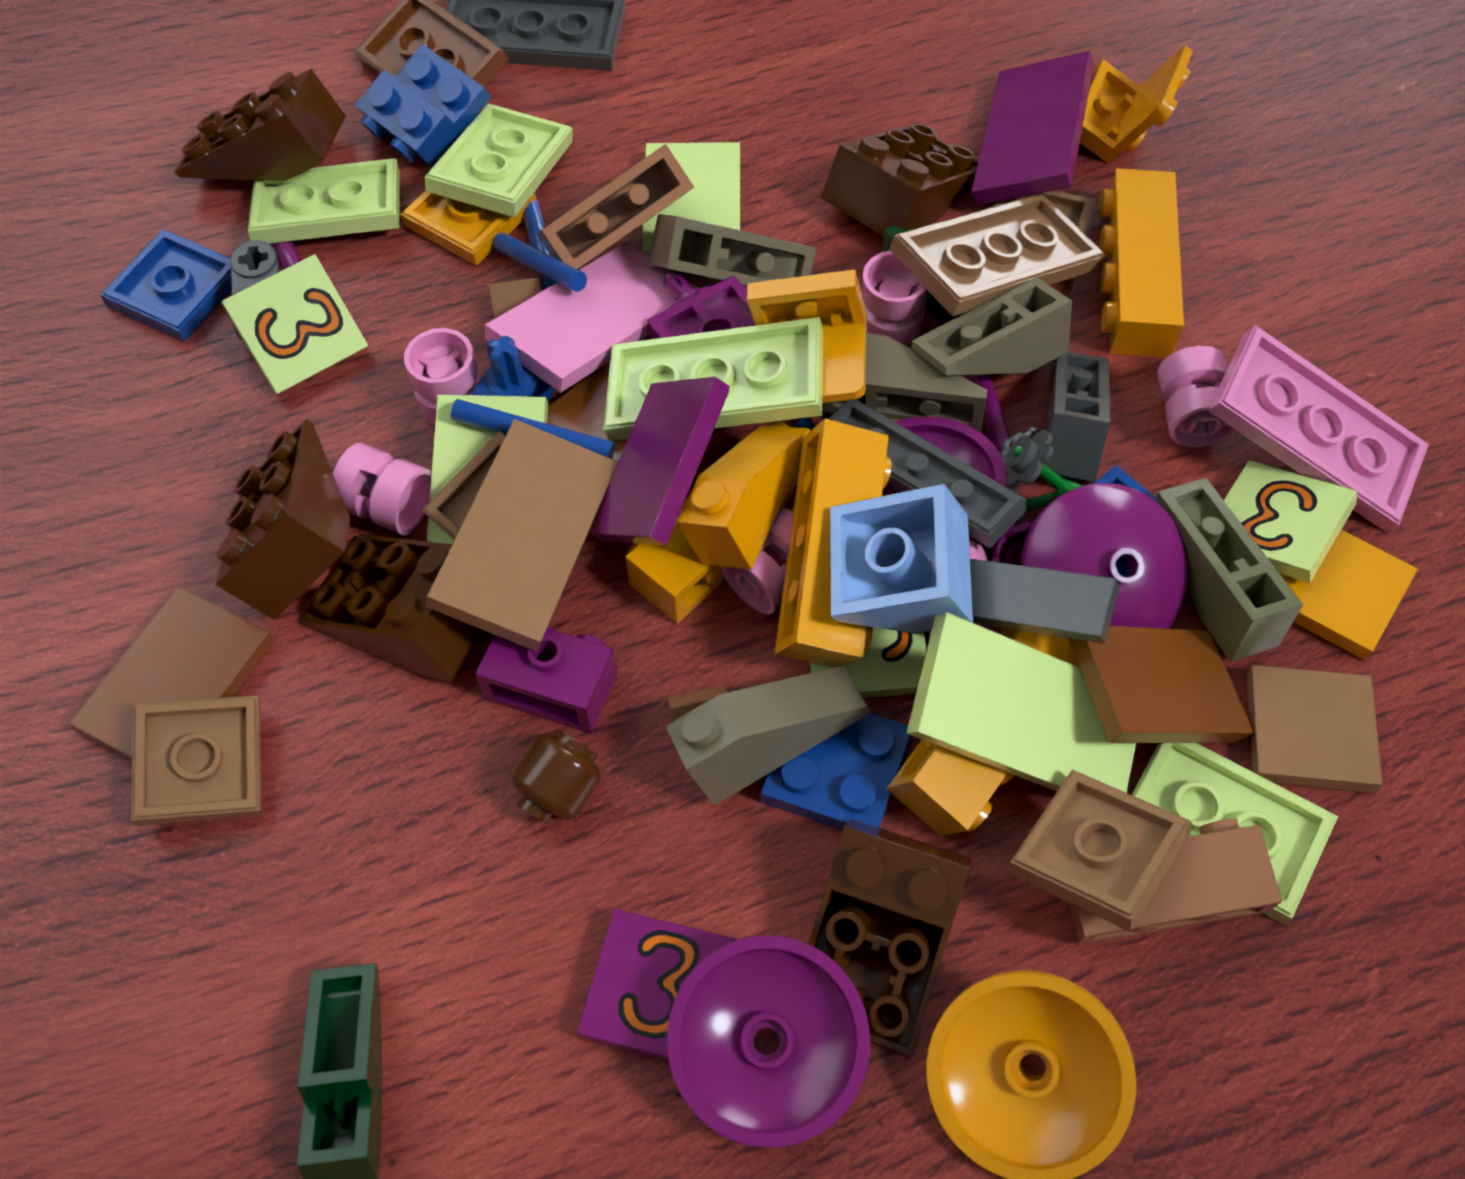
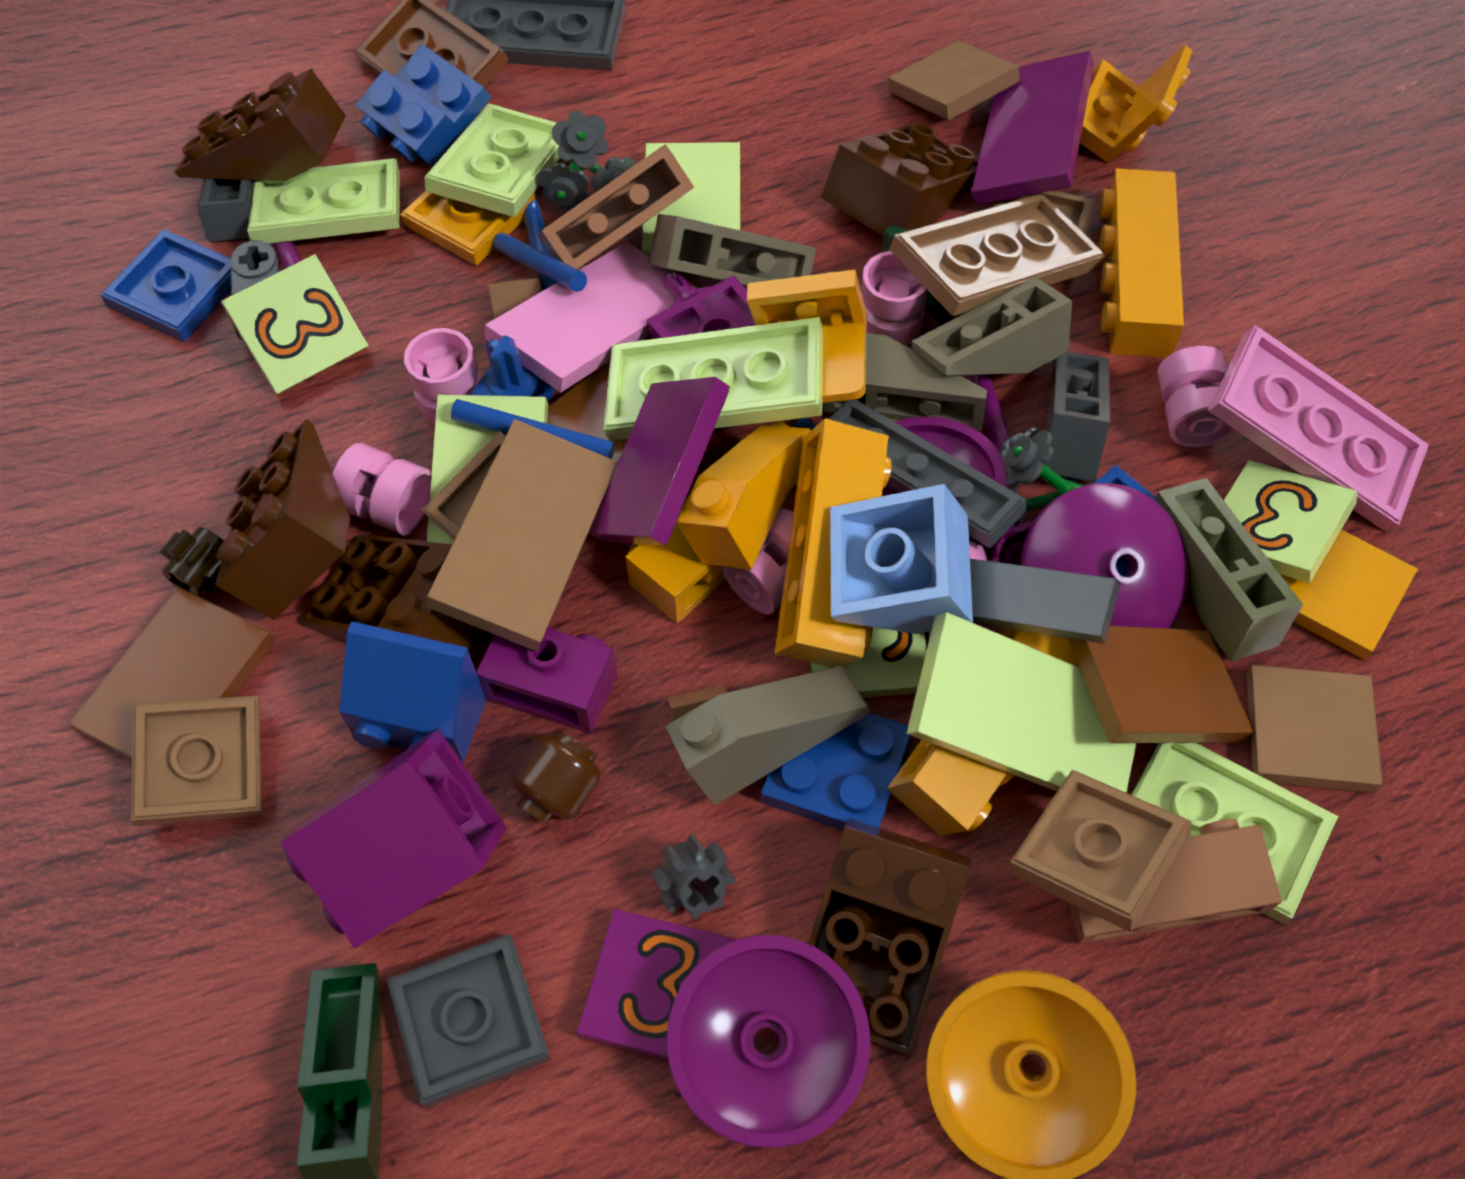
none -> dark brown gear [159,527,224,596]
none -> dark grey slope [198,178,254,242]
none -> magenta slope [280,728,507,948]
none -> blue slope [339,621,486,763]
none -> dark grey tile [387,934,551,1109]
none -> dark grey plant [537,111,636,211]
none -> dark grey gear [652,834,735,919]
none -> medium nougat tile [888,40,1020,121]

